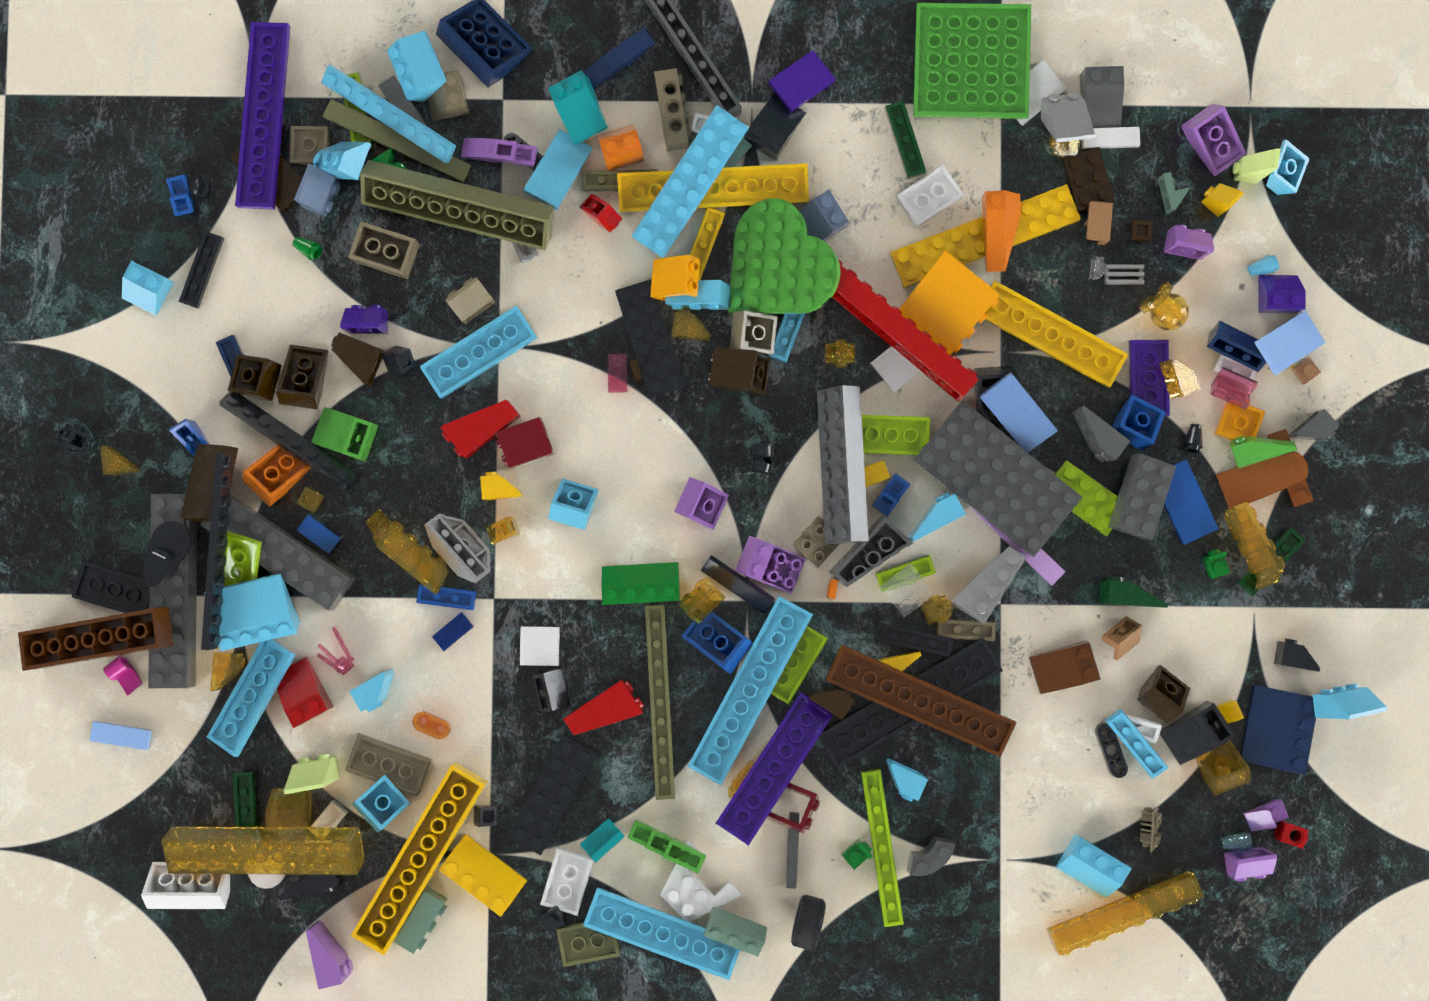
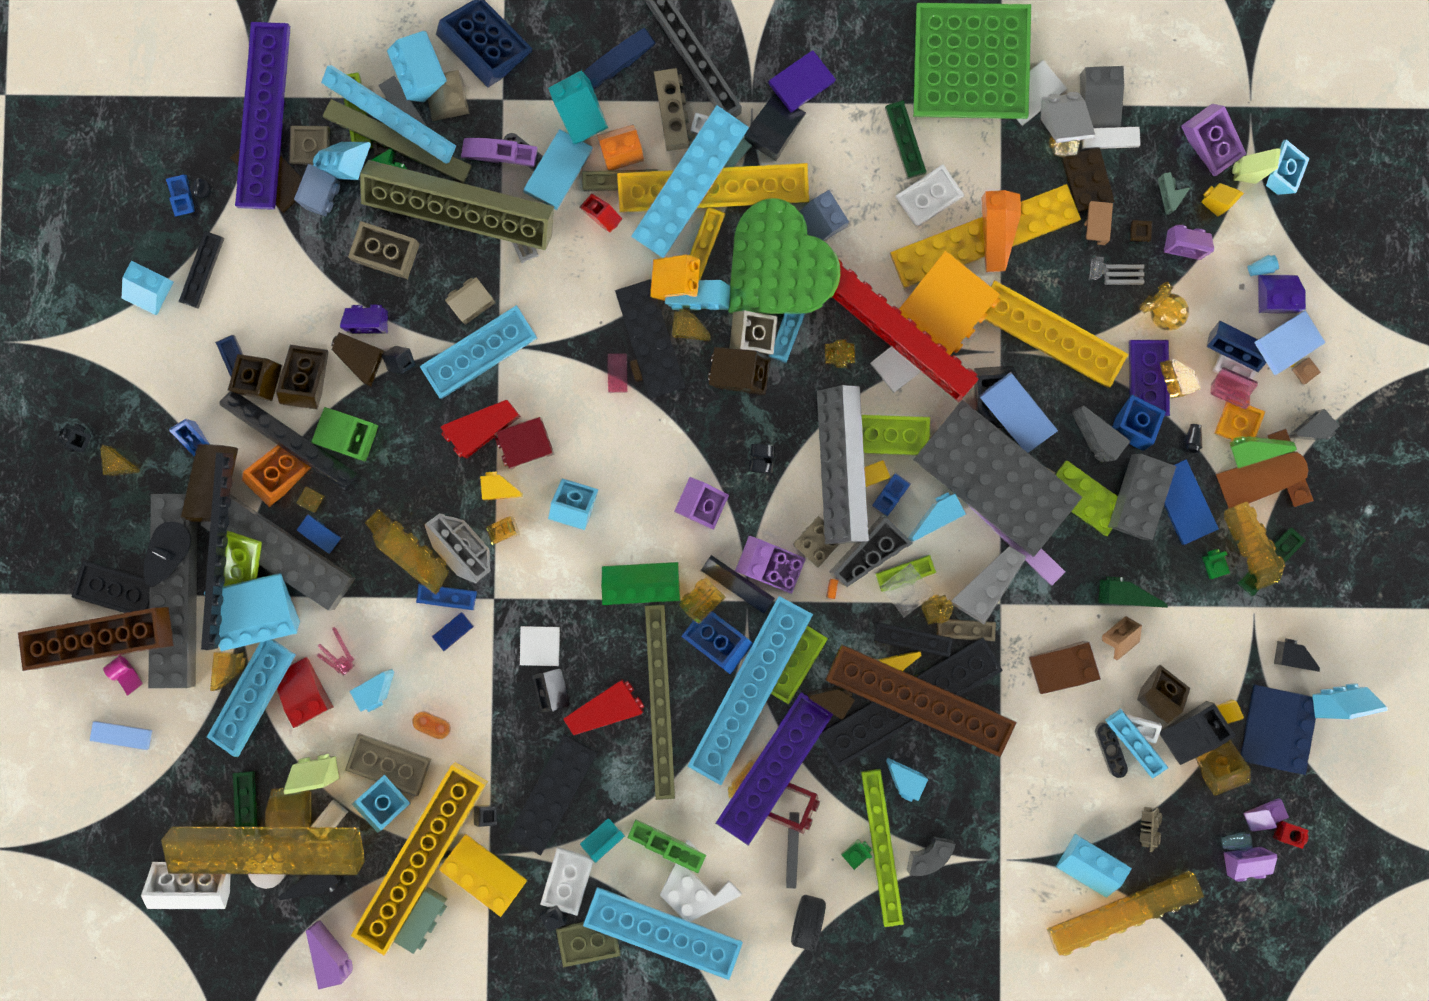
green cone [292,237,323,260] -> none
sand green brick [703,906,767,957] -> none

